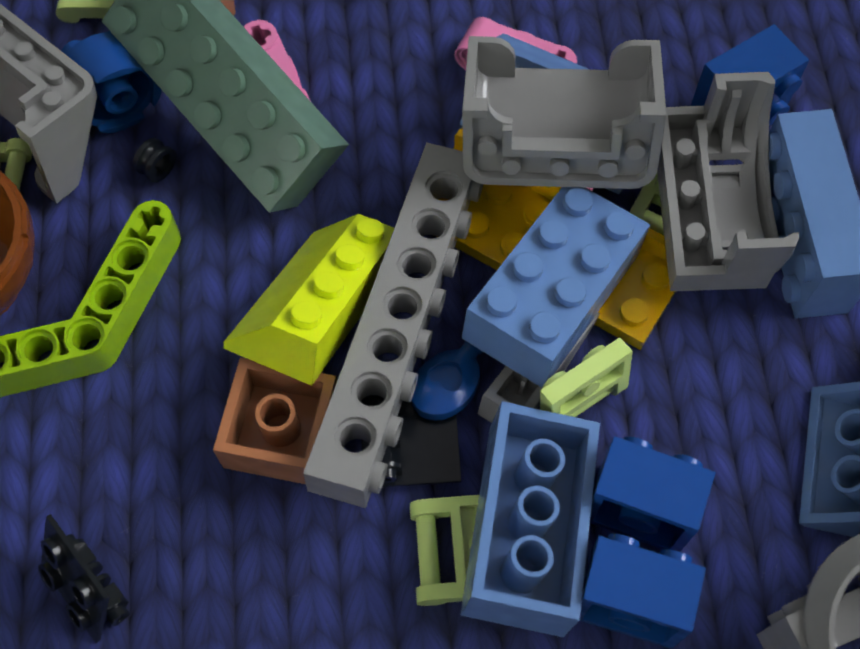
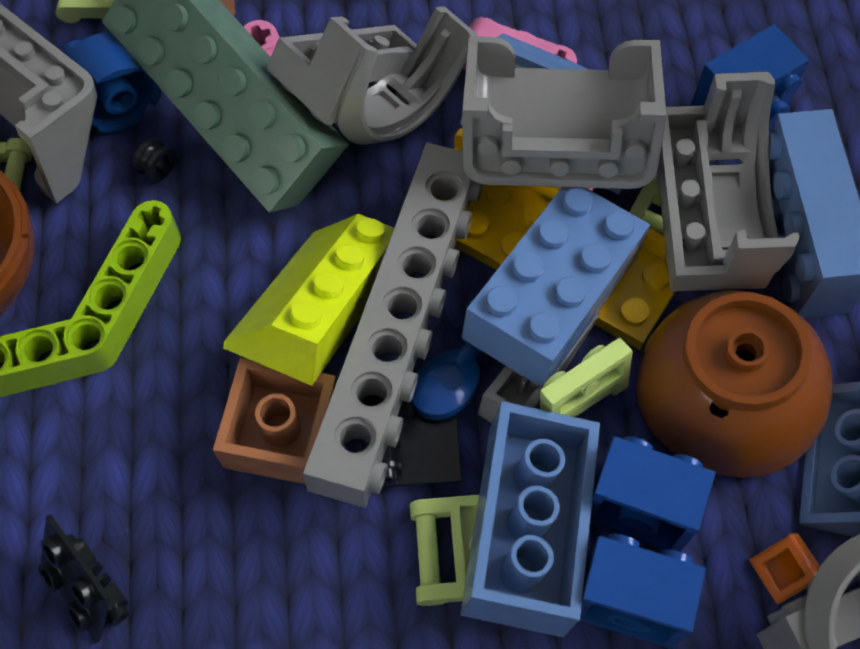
none -> light grey piece [266,6,478,145]
none -> dark orange piece [636,290,833,478]
none -> orange slope [749,533,820,605]

